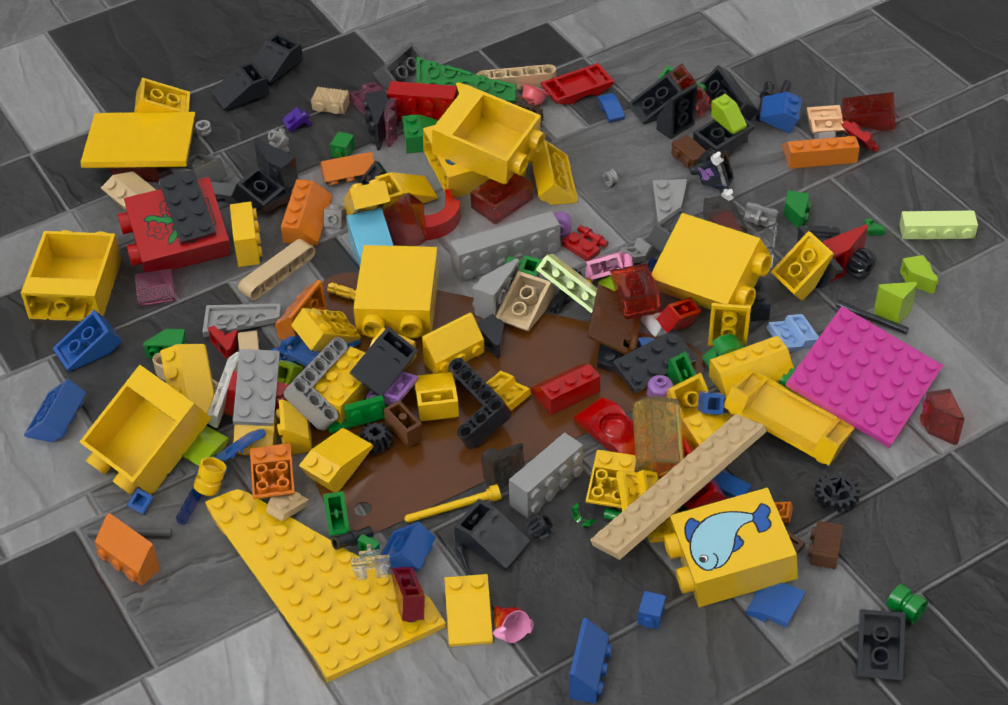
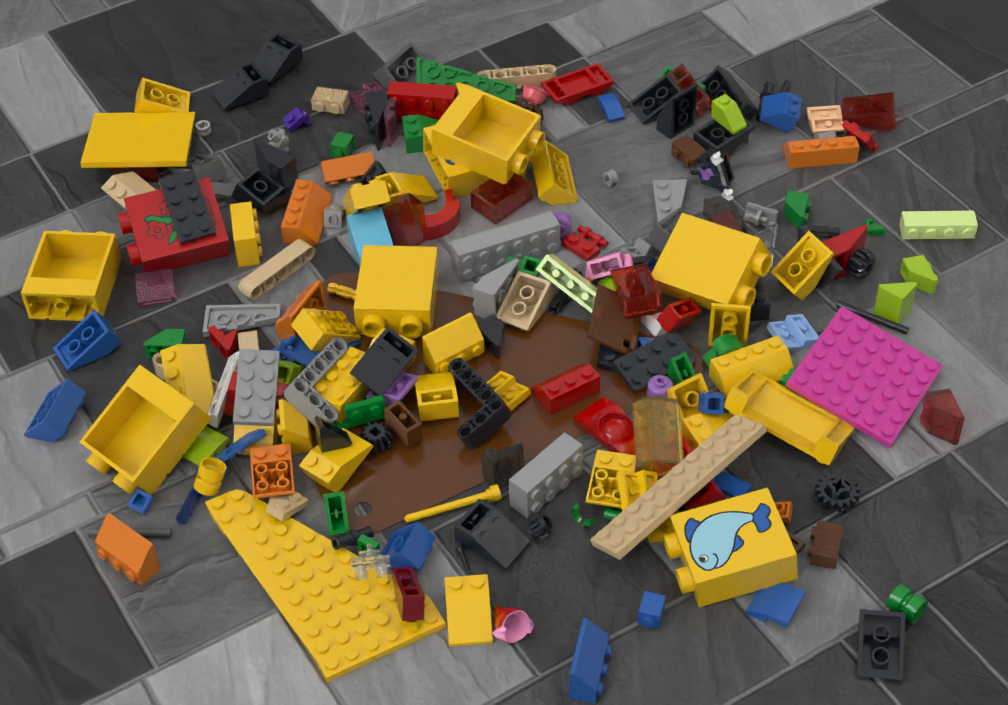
none -> black slope [314,416,352,453]

